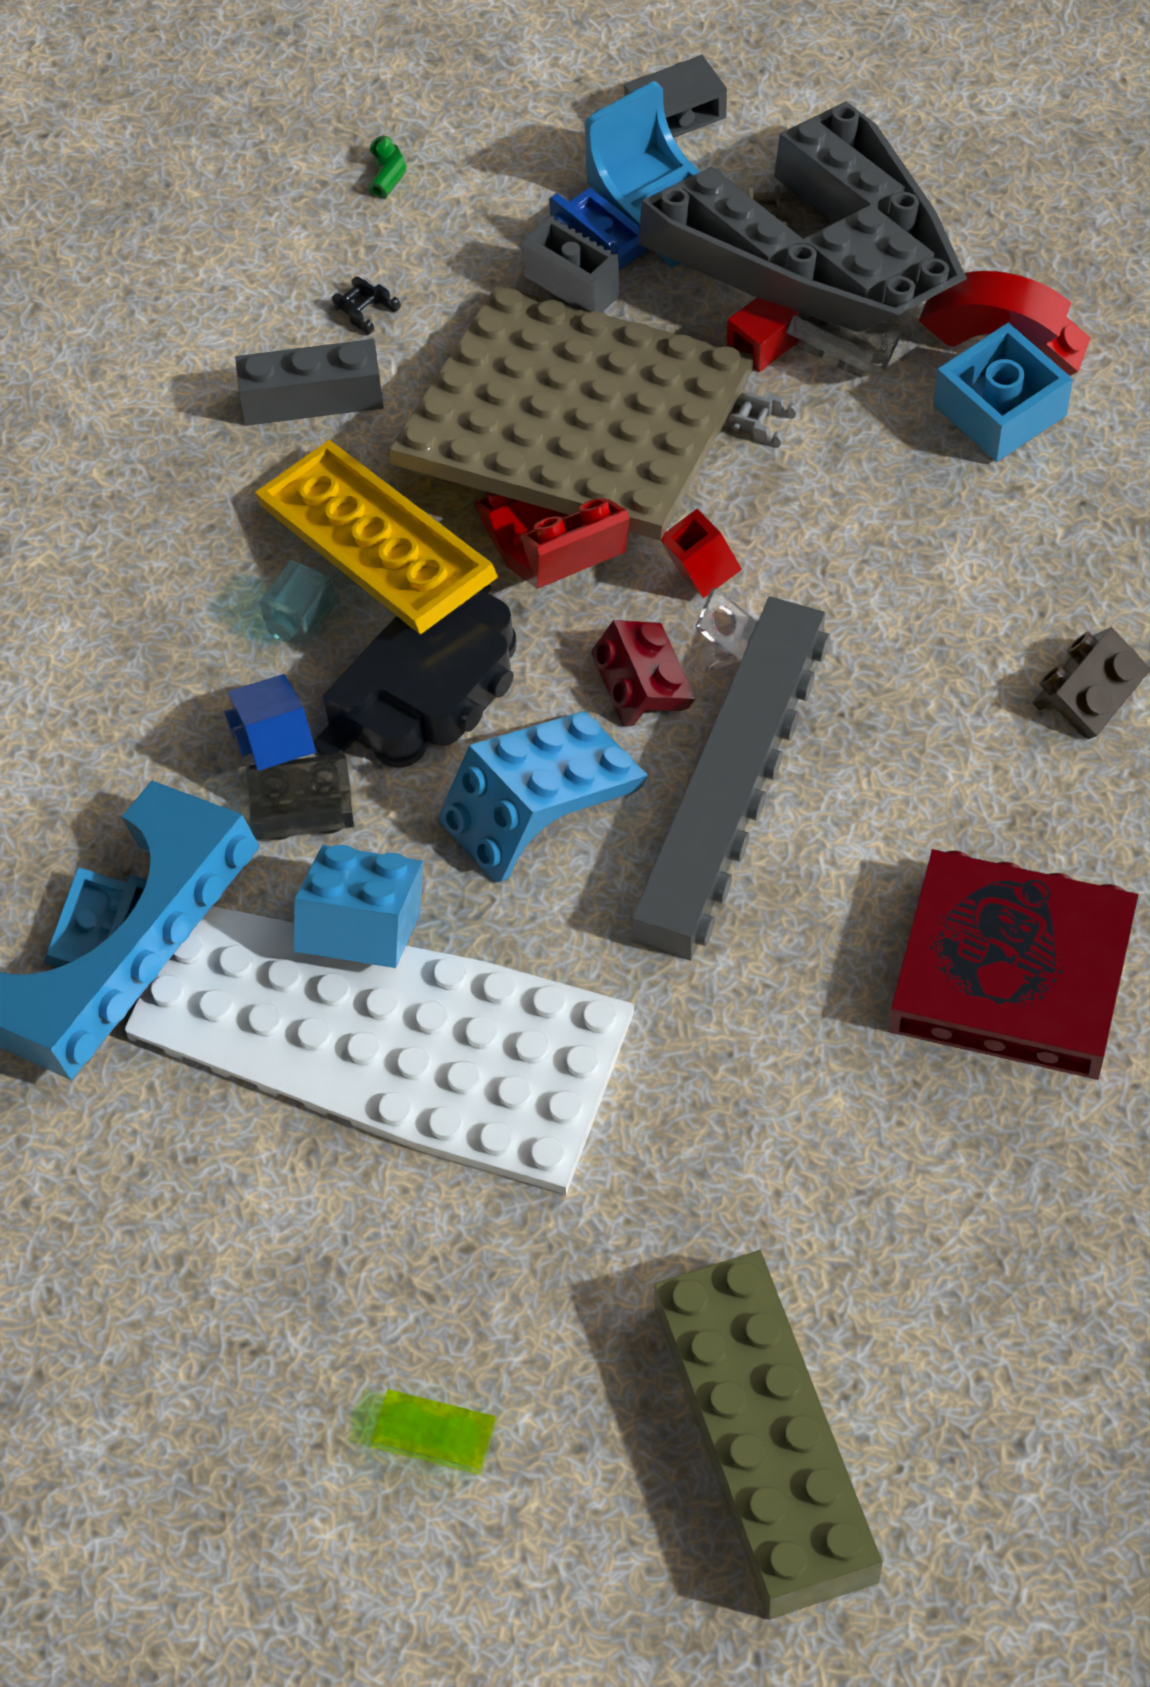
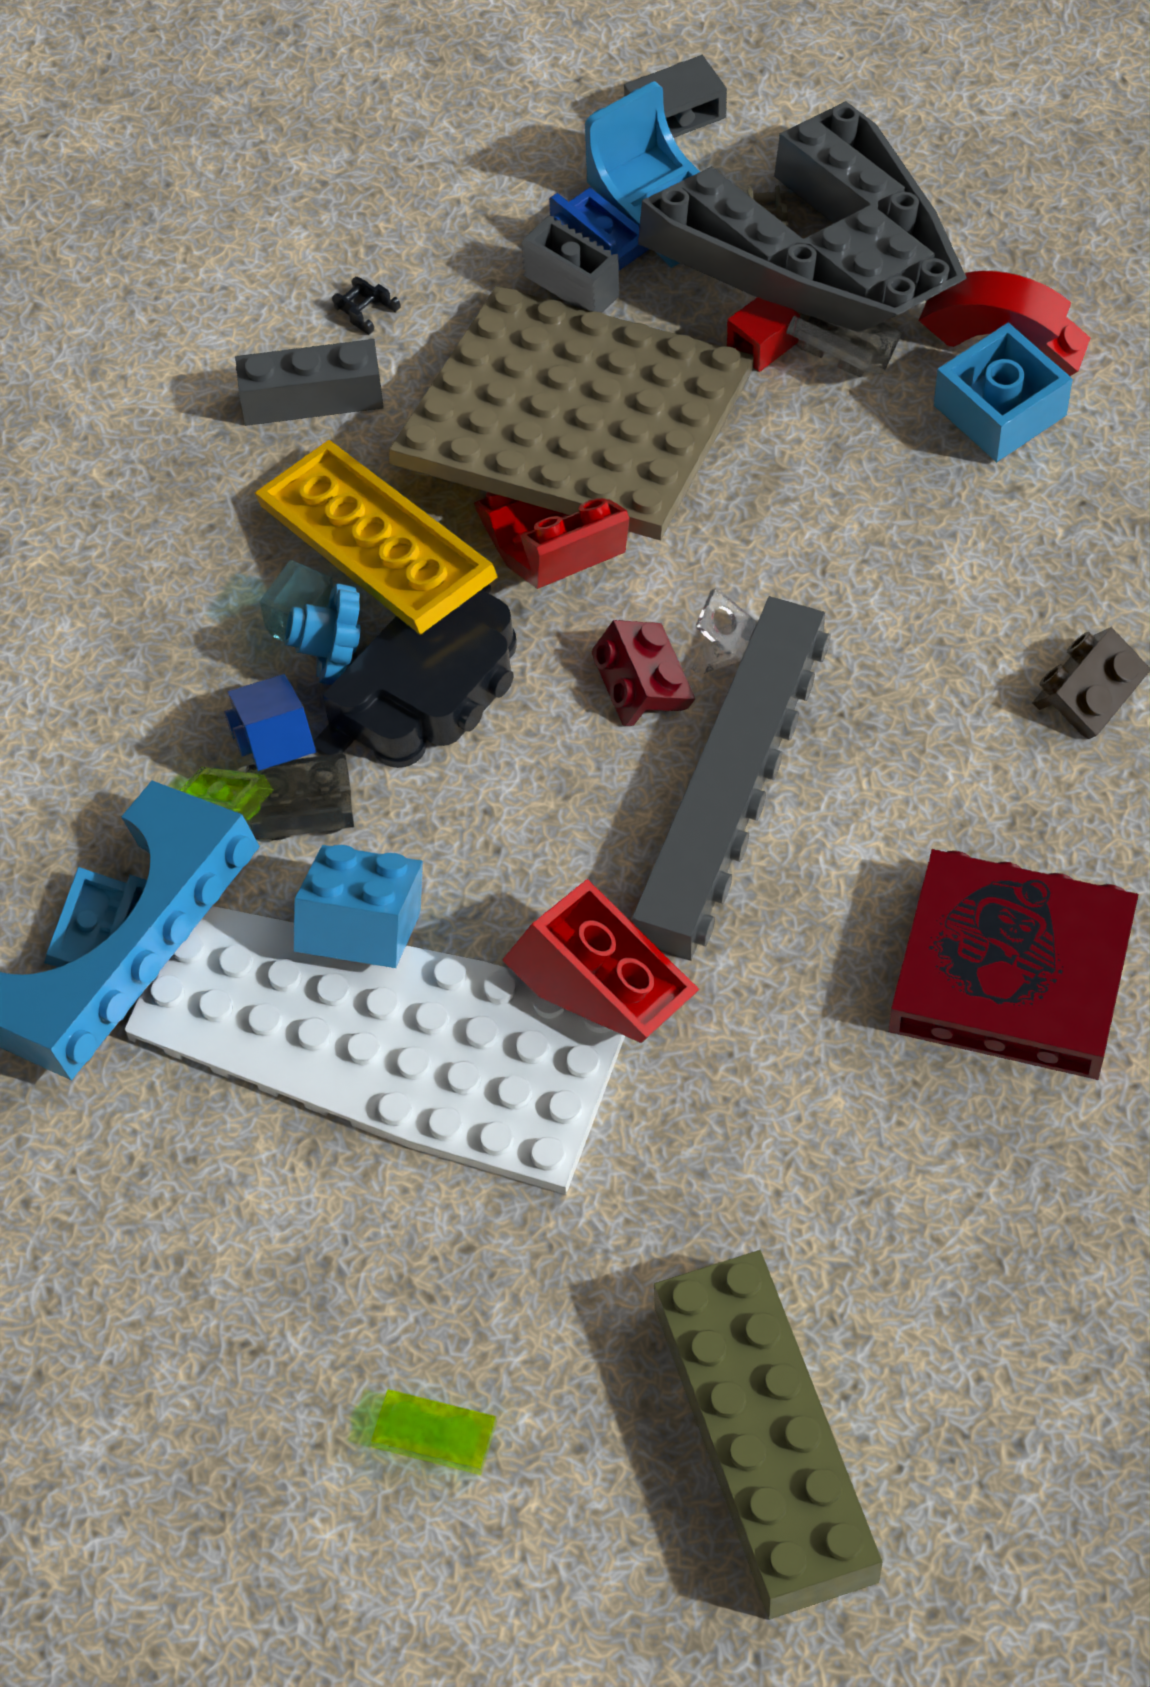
green arm [368,136,407,199] -> none
dark azure bracket [439,711,648,882] -> none
red brick [661,508,742,599] -> none
light grey piece [727,392,798,448] -> none
none -> clear neon green plate [179,766,274,821]
none -> dark azure plant [285,584,361,685]
none -> red slope [502,879,700,1043]

